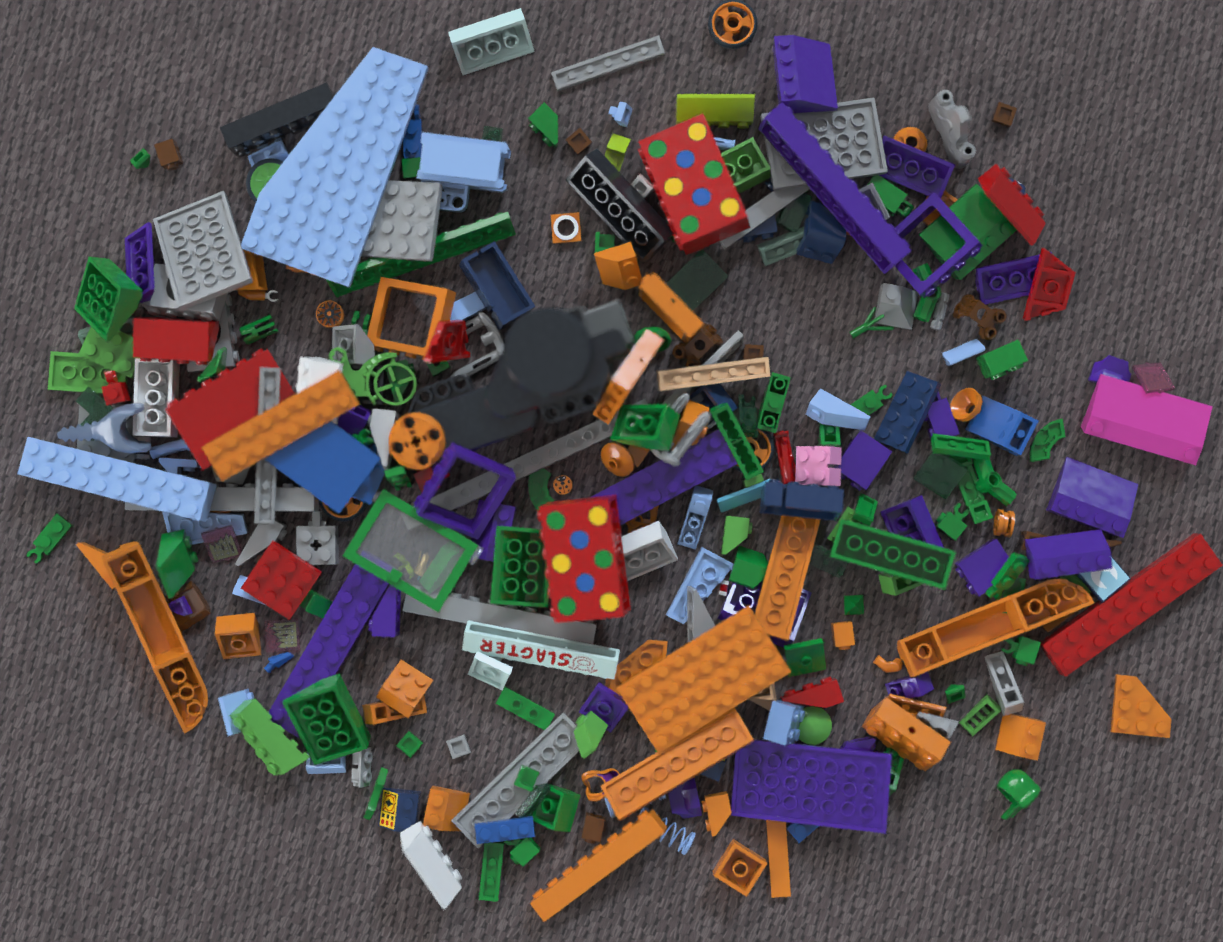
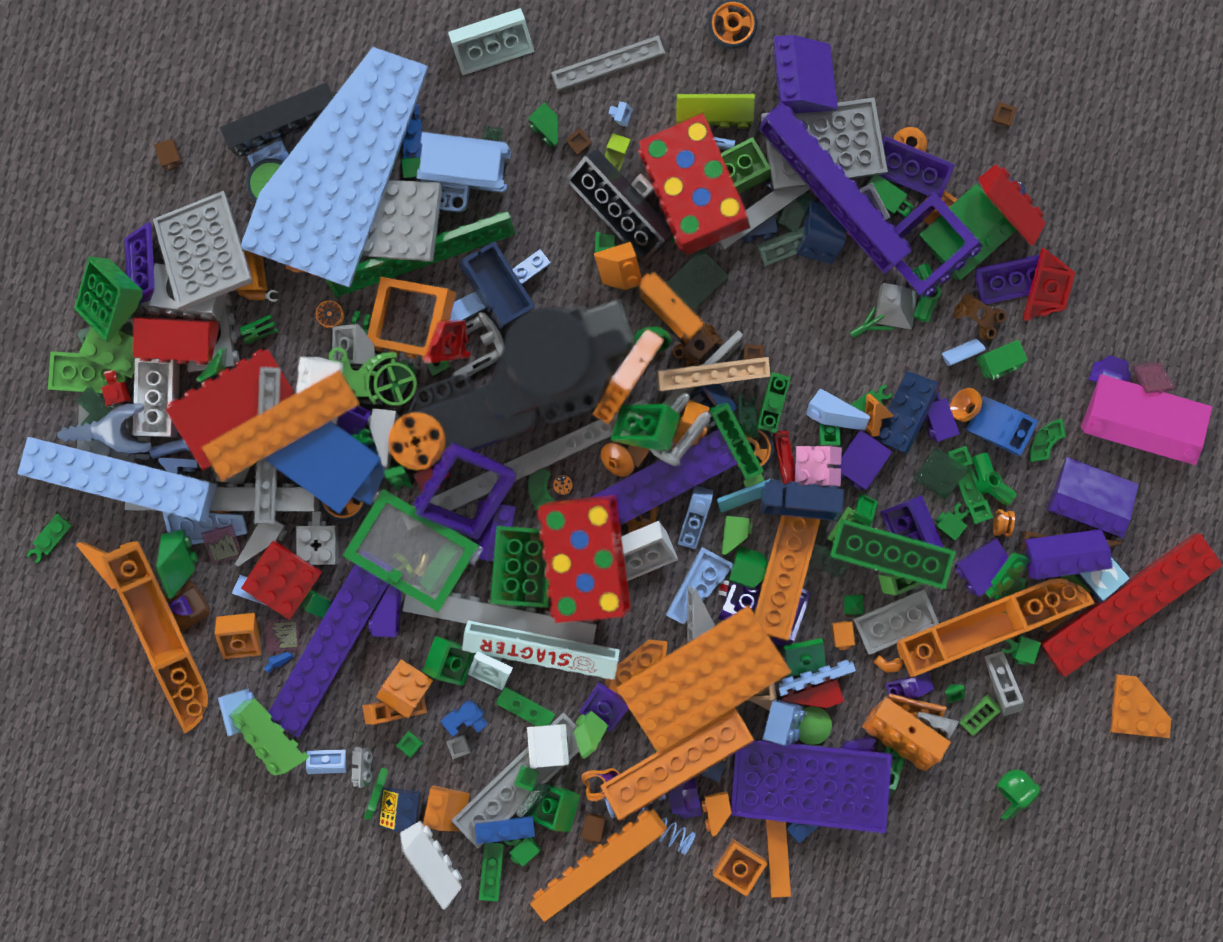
green slope [130,148,150,169] -> none
green slope [282,674,371,765] -> none
piece [551,212,581,244] -> none
light grey rock [928,90,976,169] -> none
light grey axle [931,292,949,330] -> none
green plate [931,433,991,460] -> none
orange slope [995,714,1046,761] -> none
none -> green slope [422,636,476,686]
none -> blue hips [441,700,487,737]
none -> light blue hinge [512,249,551,284]
none -> white slope [527,724,569,768]
none -> light blue wing [779,660,856,696]
none -> light grey plate [853,589,939,655]
none -> orange slope [865,394,894,437]

